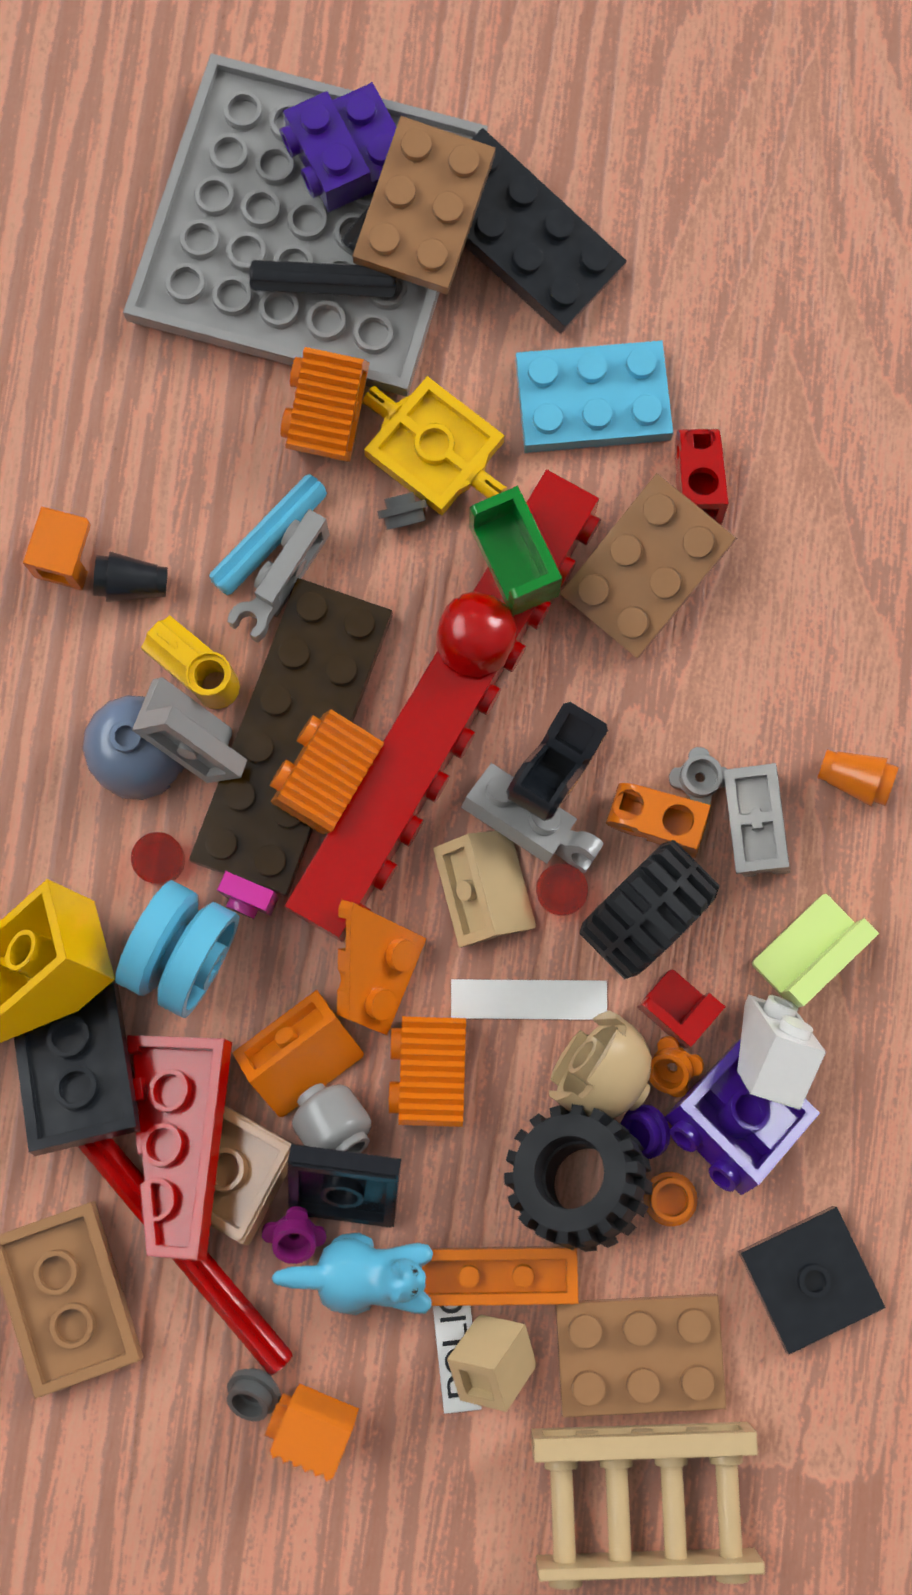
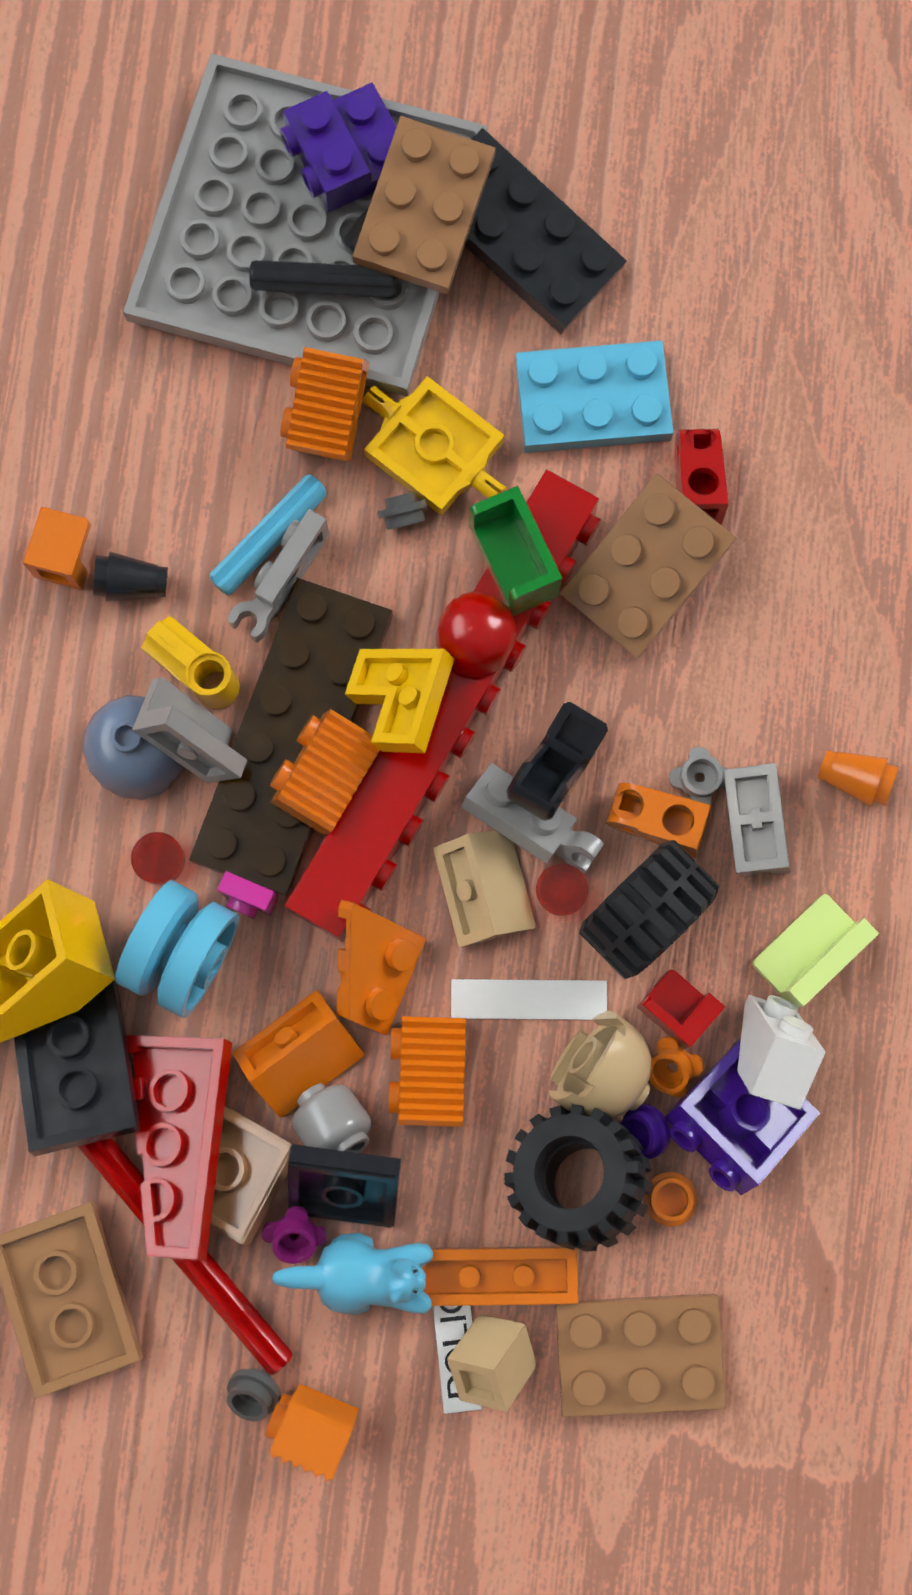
tan fence [531,1422,765,1590] -> none
black plate [738,1206,886,1355] -> none
none -> yellow plate [345,649,454,753]

